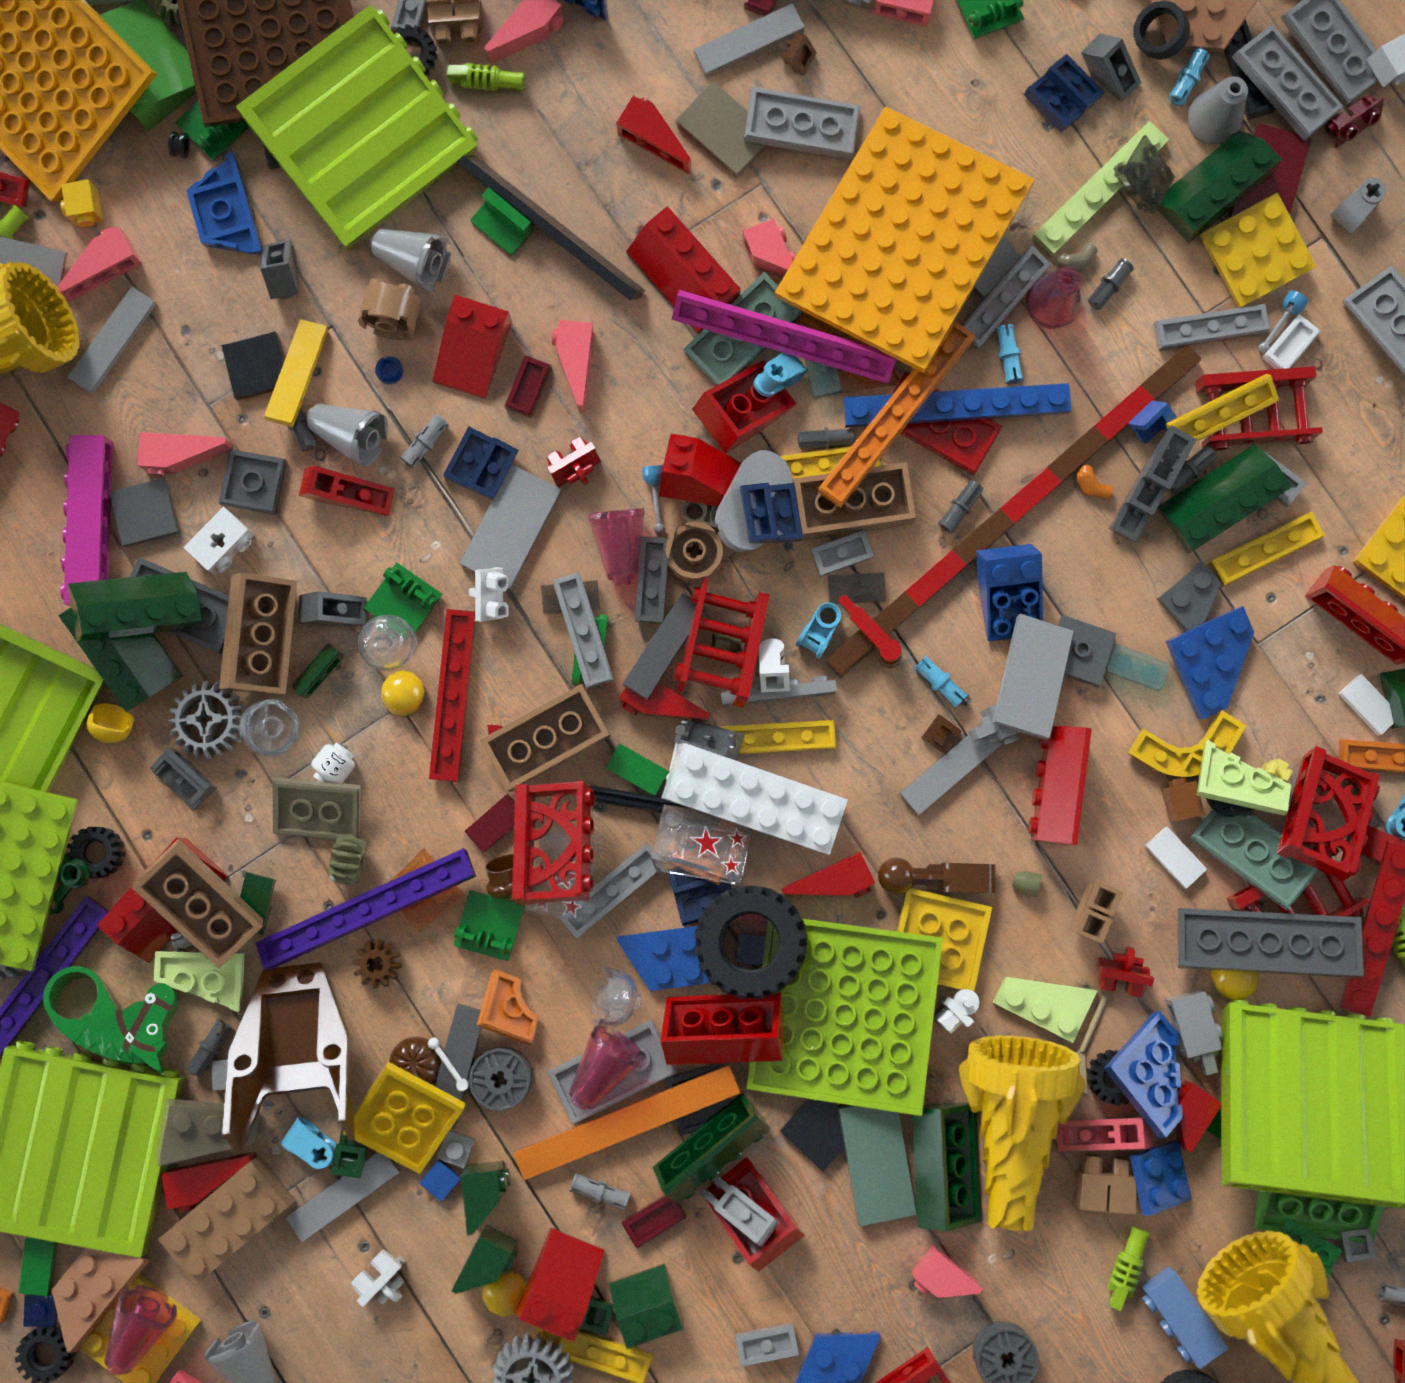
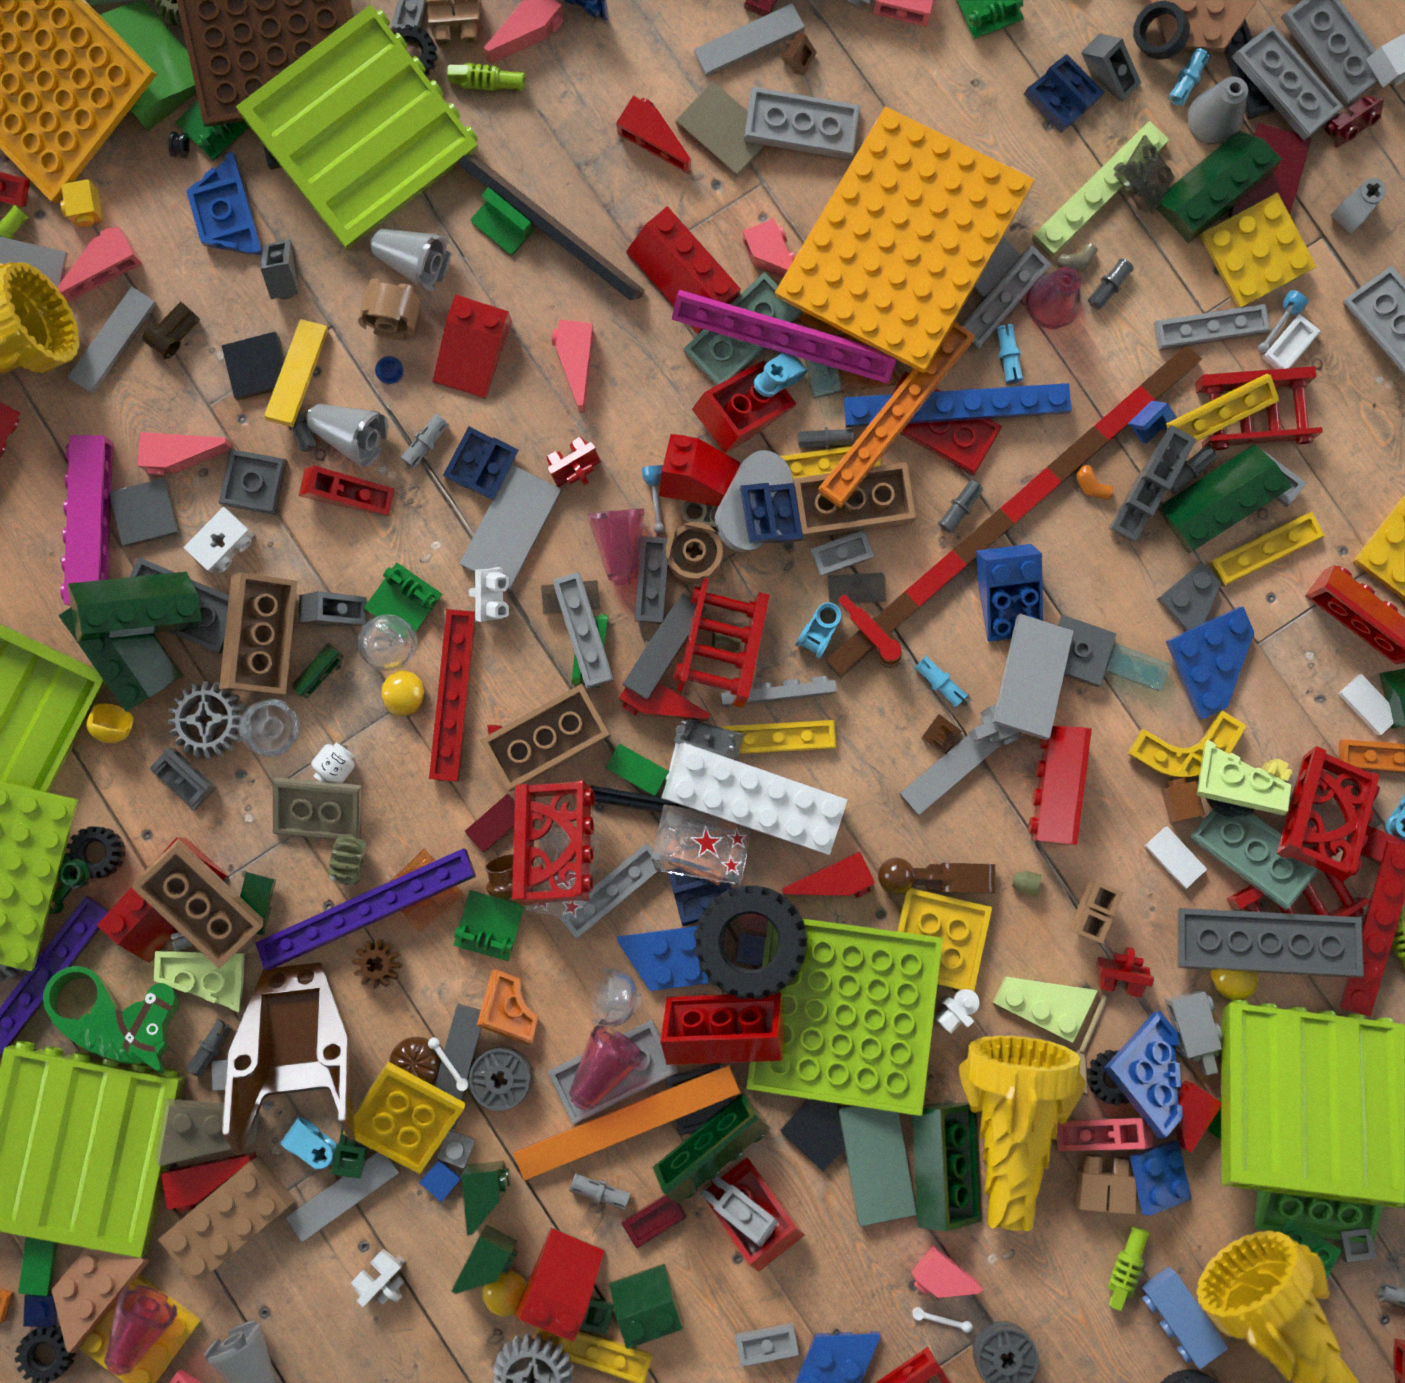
dark red tile [505,355,552,418] -> none
white leg [759,638,790,693] -> none
none -> dark brown piece [142,301,200,360]
none -> white hinge [912,1307,973,1333]

